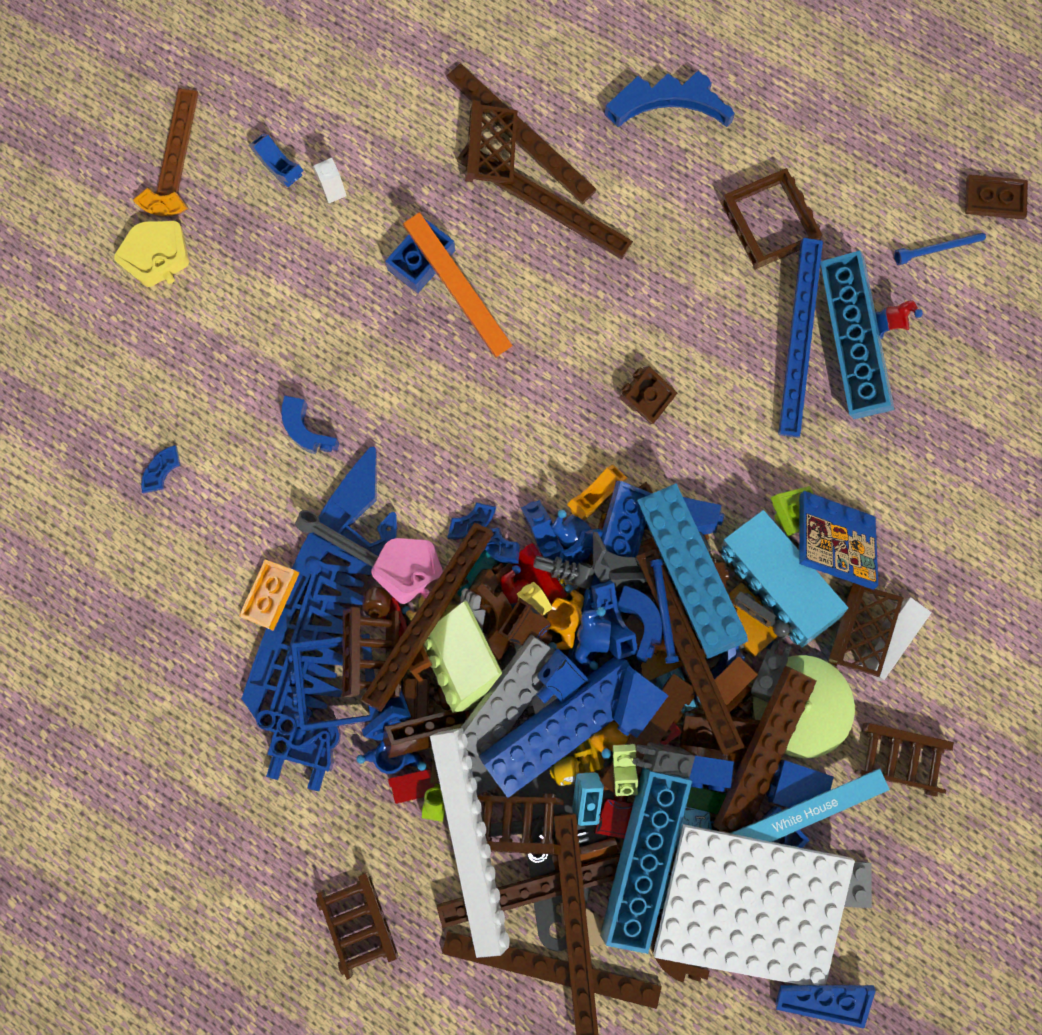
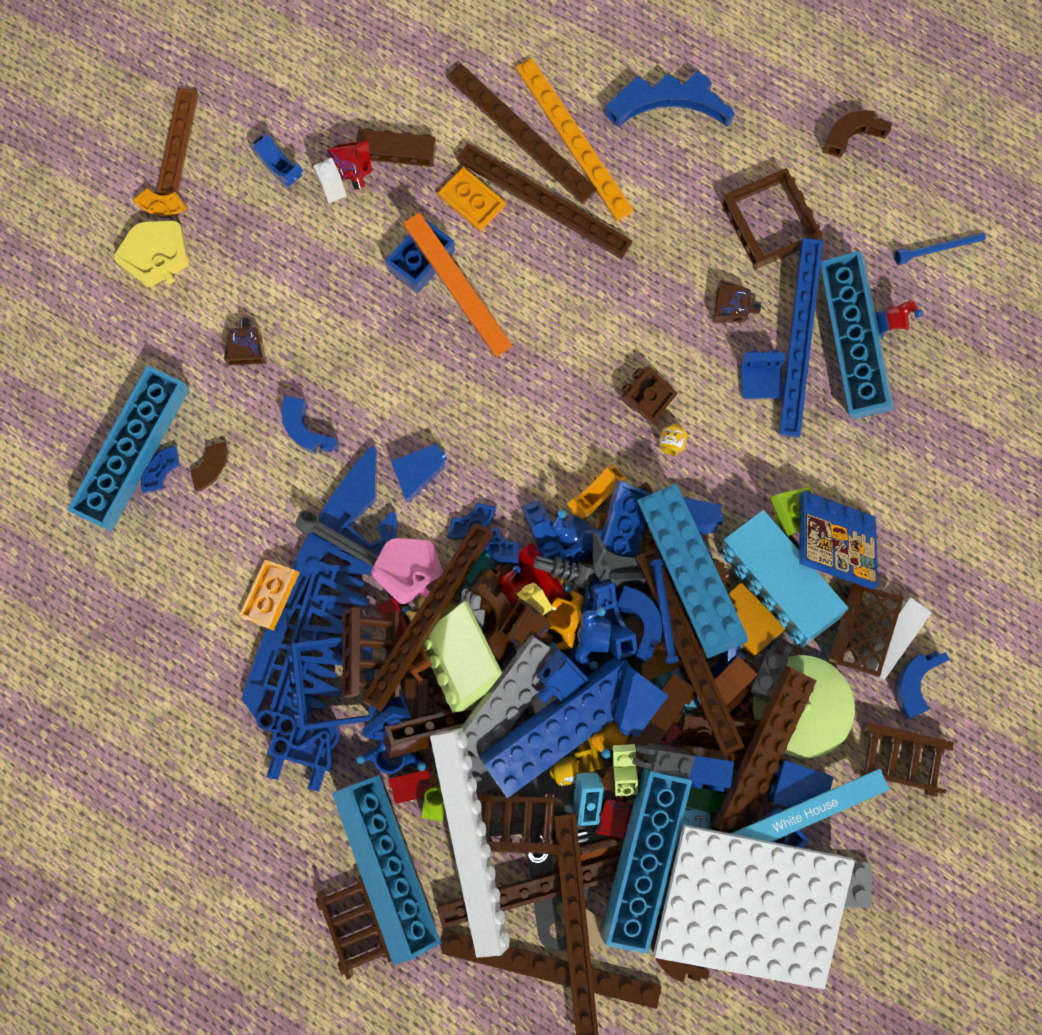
reddish brown head [362,586,391,618] -> none
reddish brown fence [465,100,518,185] -> none
dark grey plate [735,591,790,637] -> none
blue wing [775,985,876,1028] -> none
reddish brown plate [965,174,1028,220] -> none
none -> dark azure brick [67,365,190,532]
none -> reddish brown tile [190,441,228,492]
none -> reddish brown torso [224,318,267,366]
none -> red torso [327,140,372,189]
none -> dark azure brick [332,775,441,965]
none -> reddish brown brick [356,128,437,167]
none -> blue slope [391,444,447,502]
none -> light orange tile [437,166,507,232]
none -> light orange plate [516,58,633,222]
none -> yellow head [659,424,688,456]
none -> reddish brown torso [713,280,761,323]
none -> blue bracket [740,350,786,399]
none -> reddish brown arch [823,110,892,157]
none -> blue arch [895,651,950,719]

